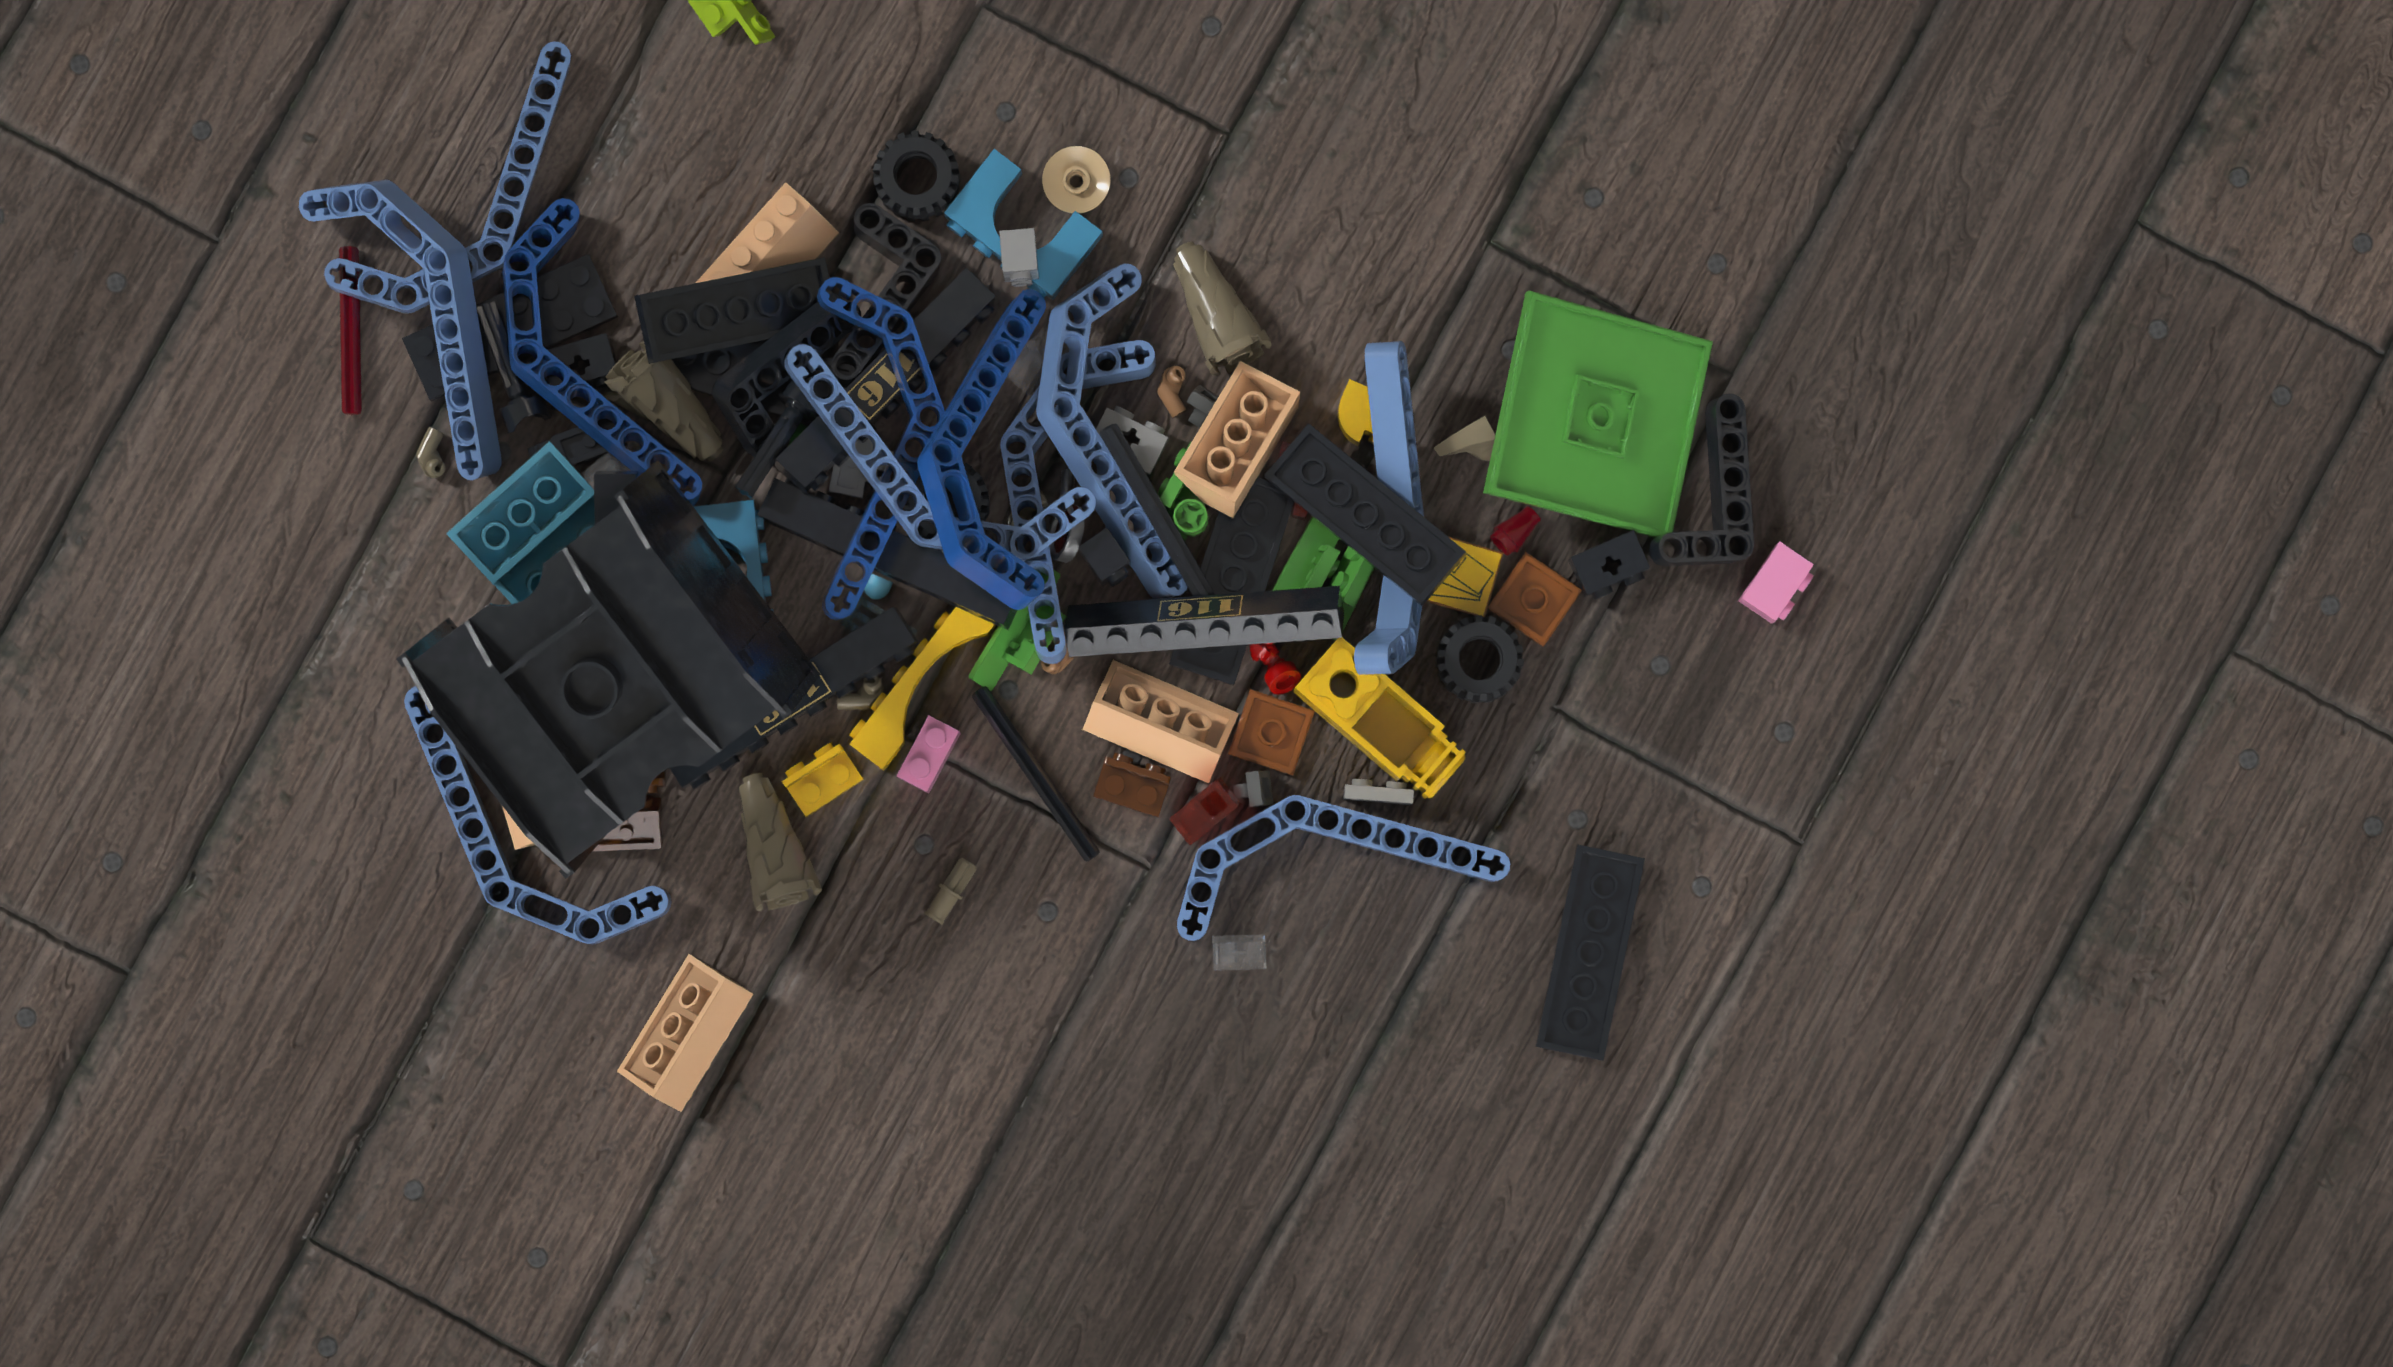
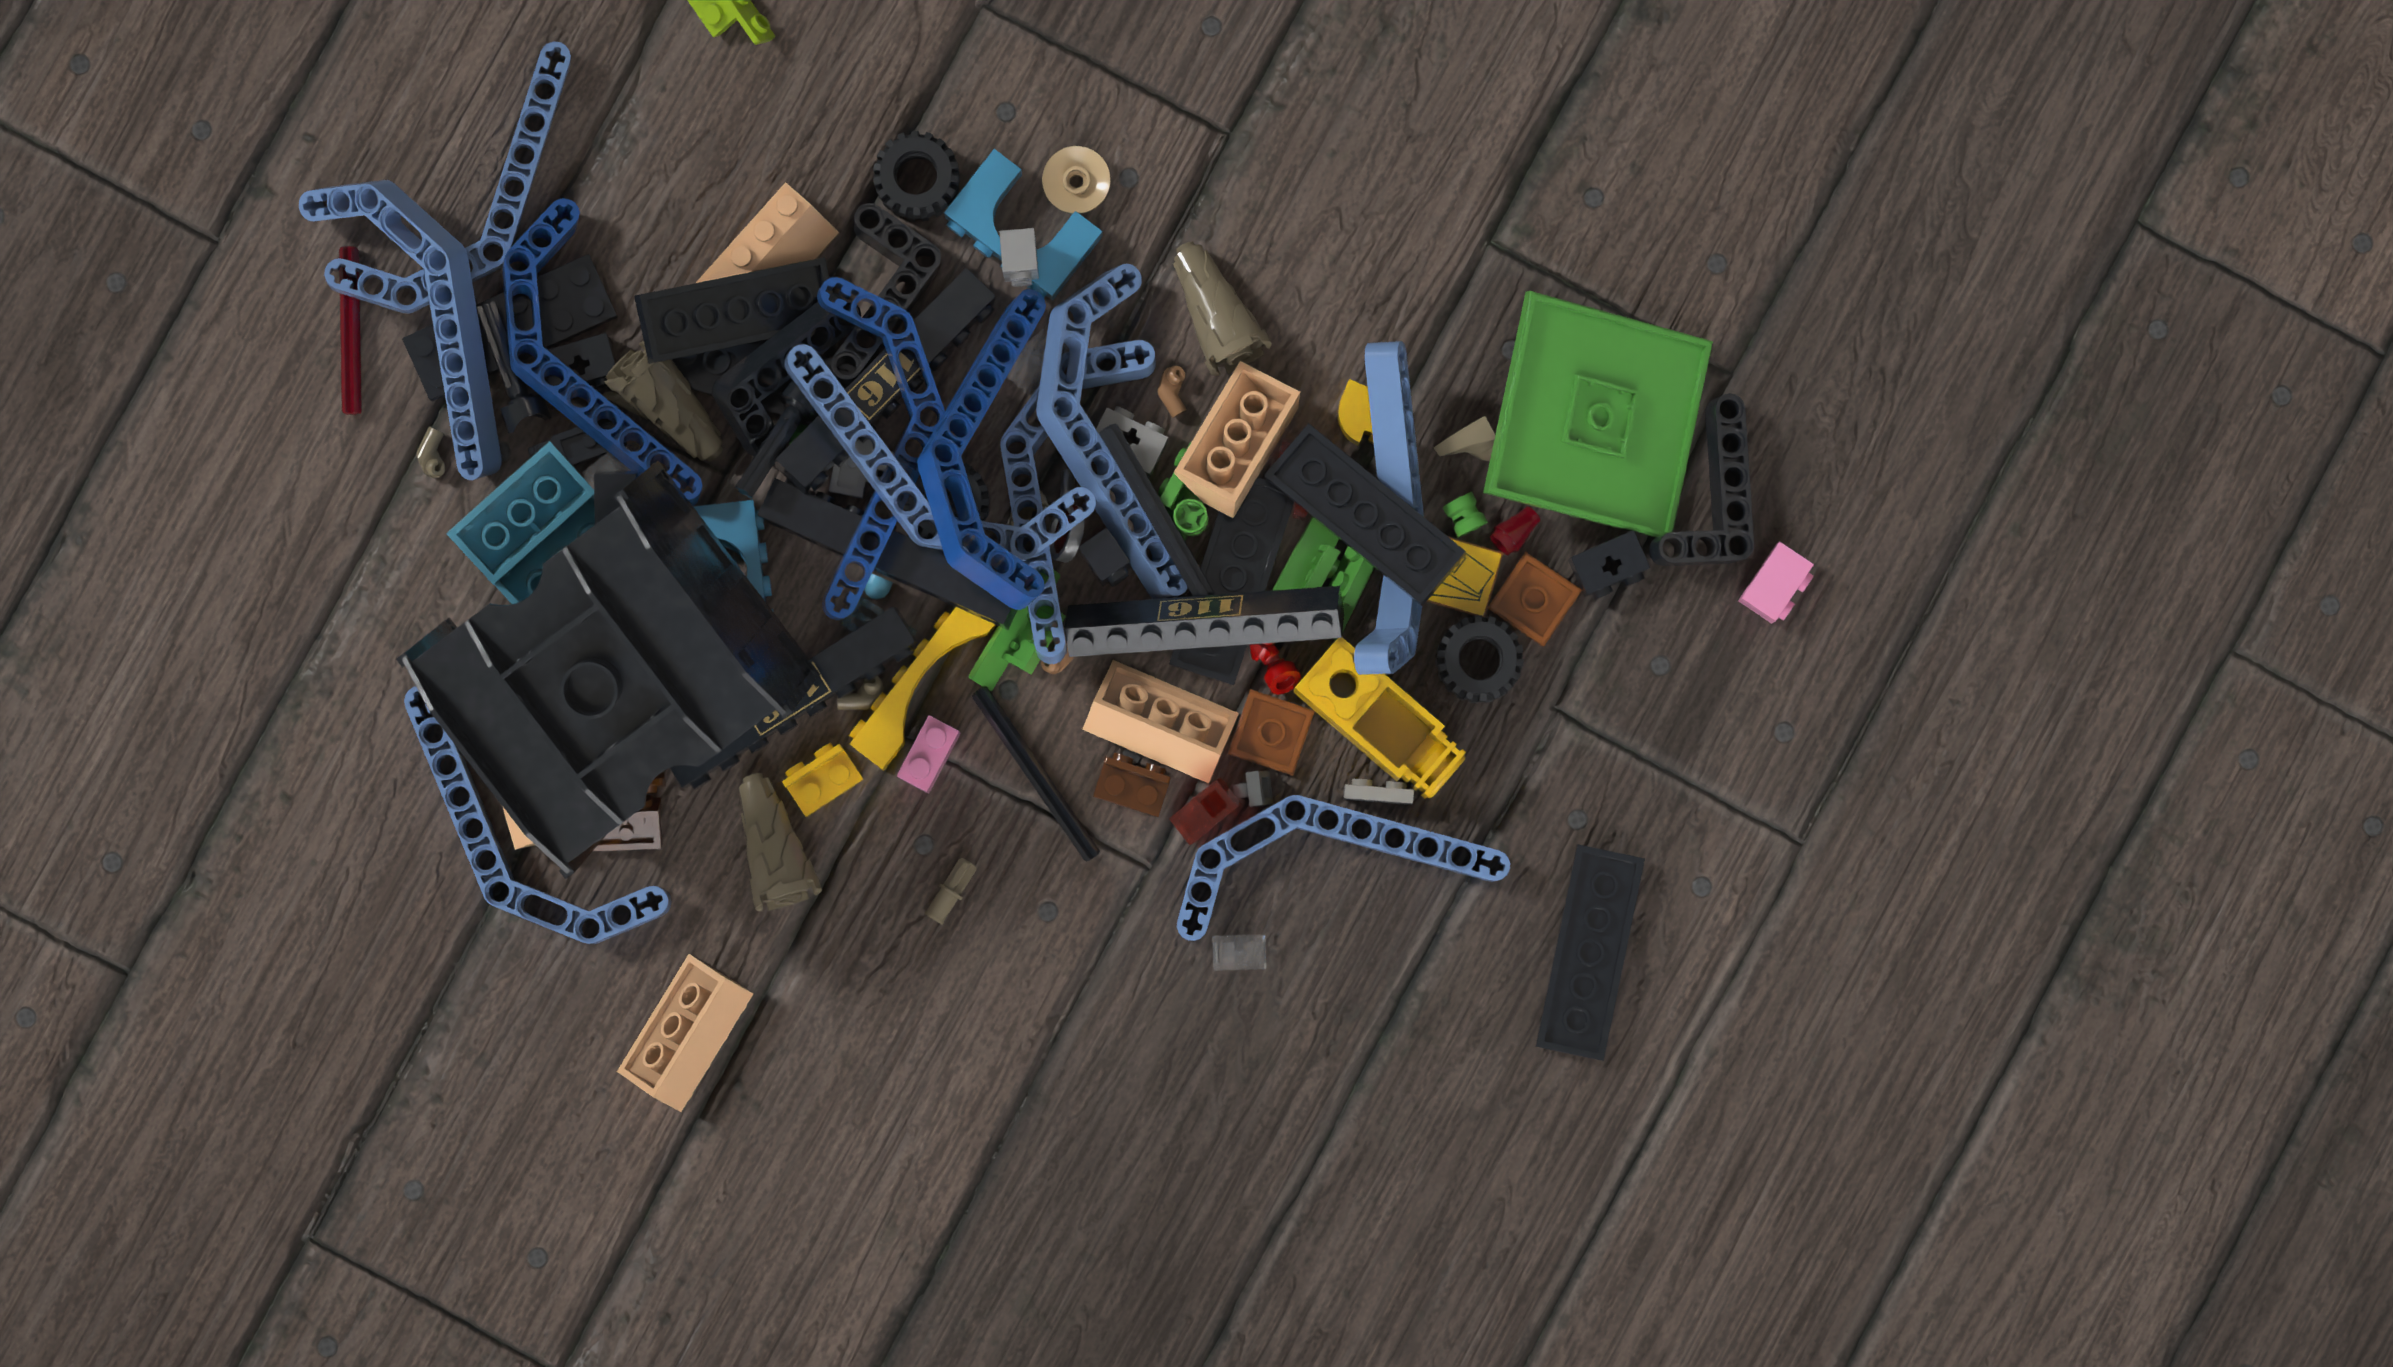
dark grey tile [1187,385,1219,428] -> none
none -> bright green wheel [1442,492,1488,538]

